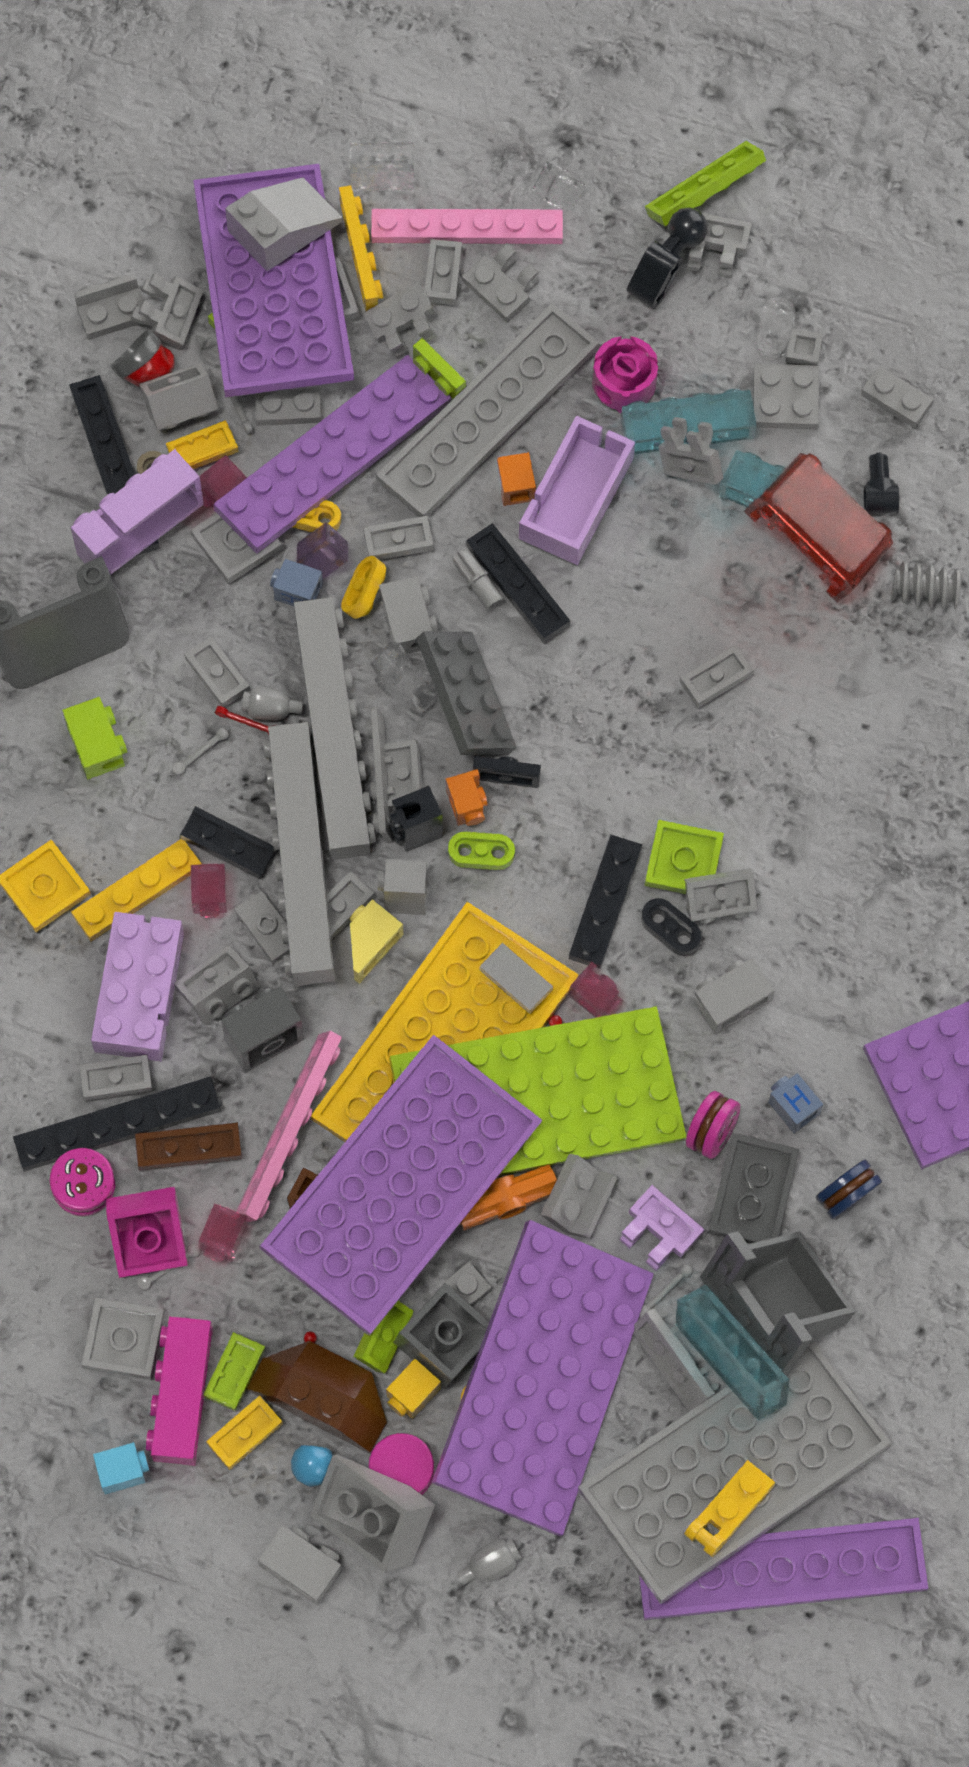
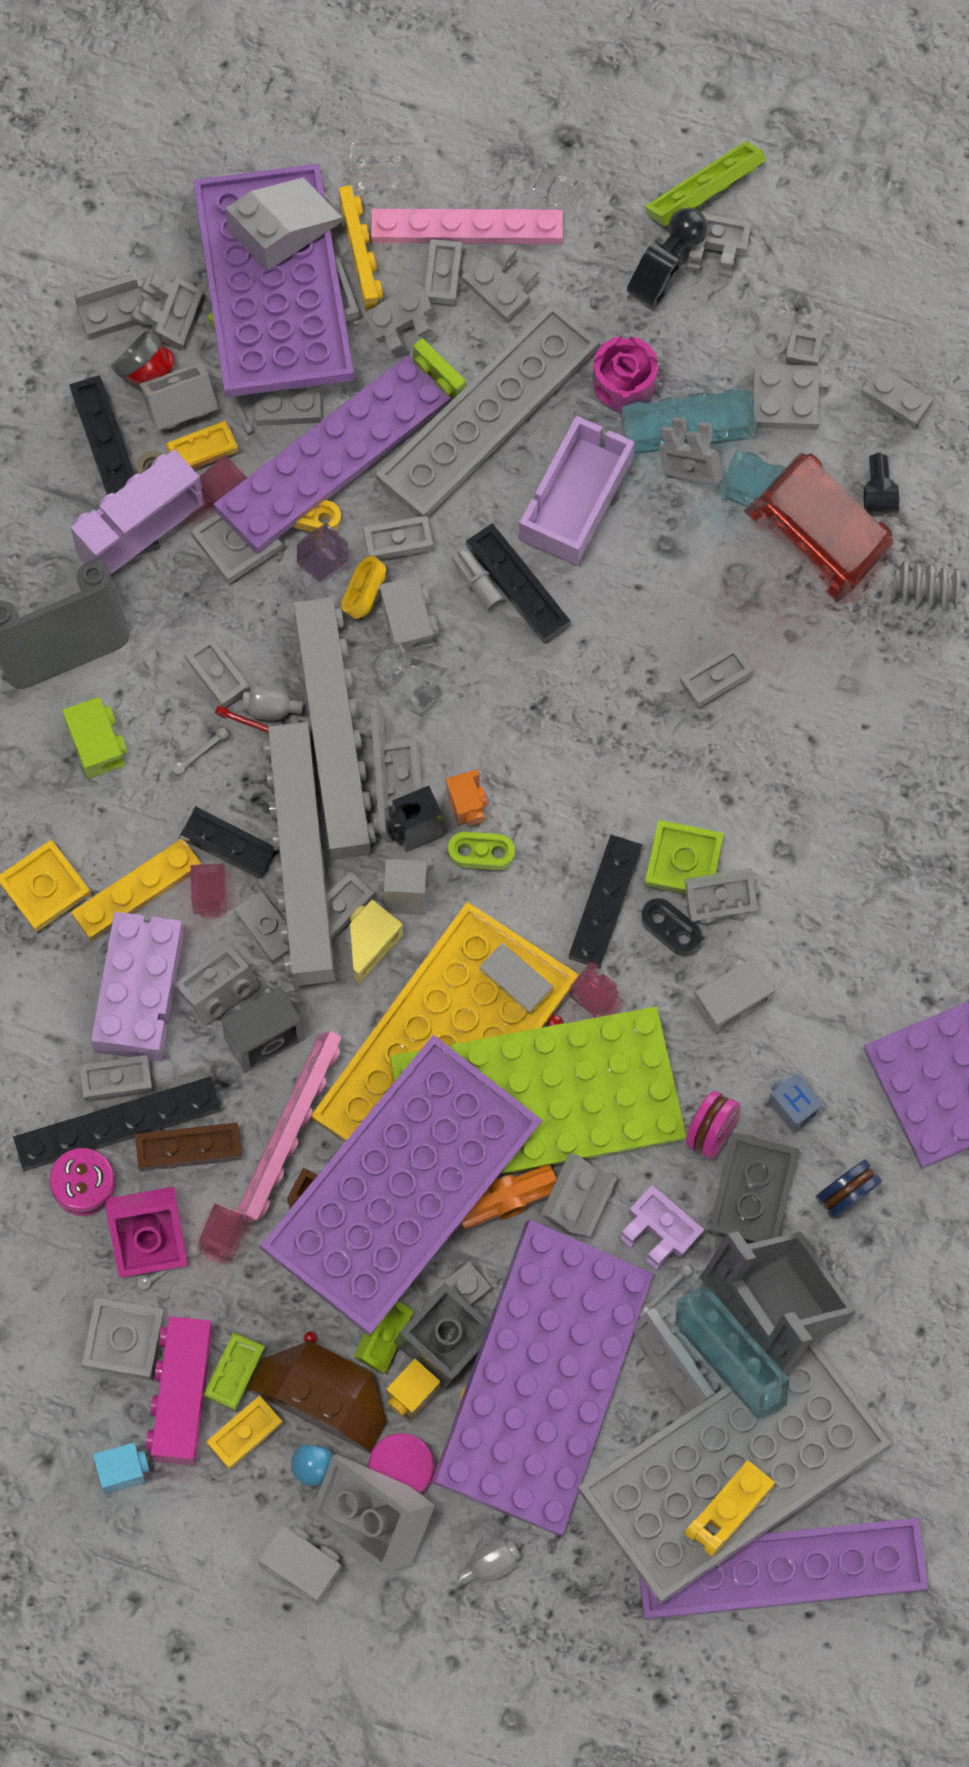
sand blue brick [270,559,323,606] -> none
dark grey plate [416,631,517,755] -> none
black plate [473,756,541,788] -> none
orange panel [497,452,536,506] -> none

